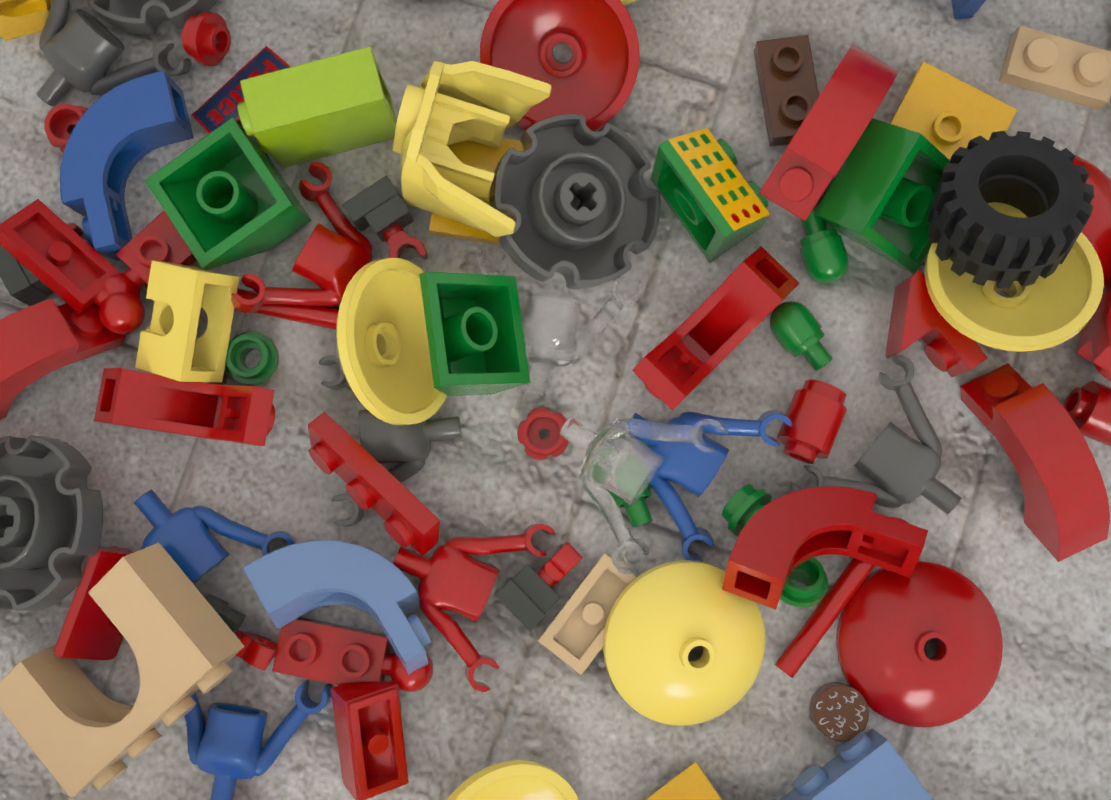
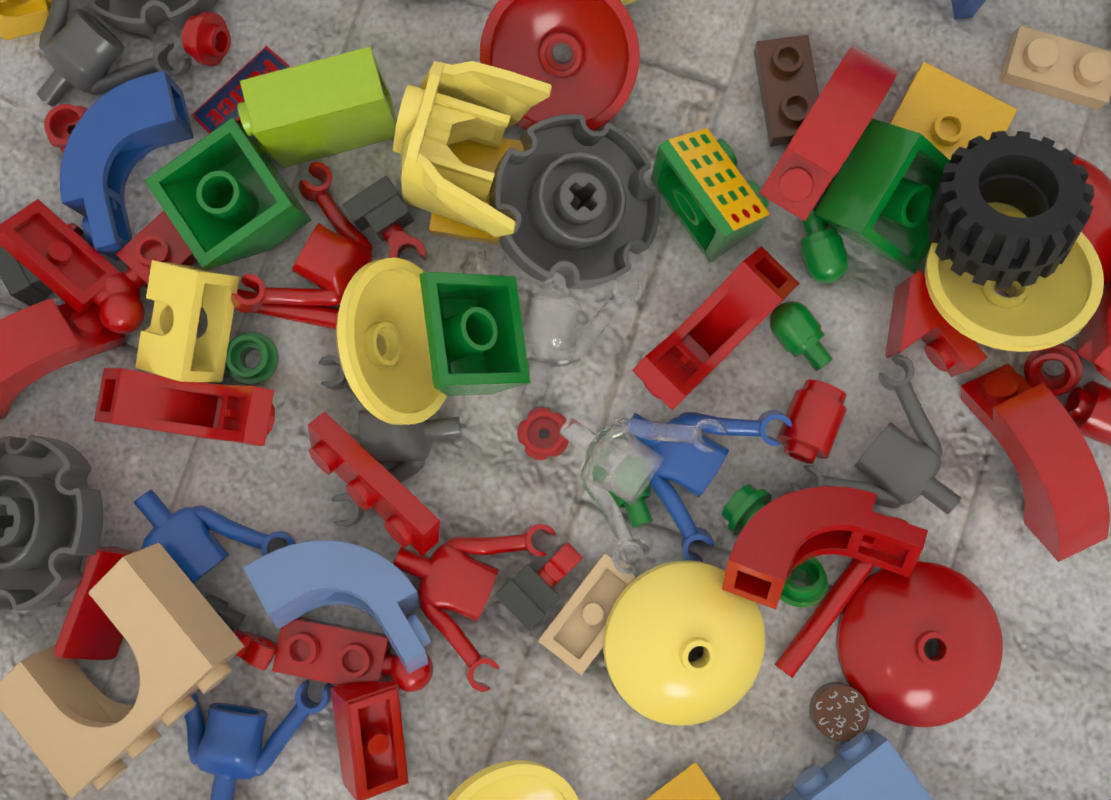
none -> red plate [1024,343,1083,396]

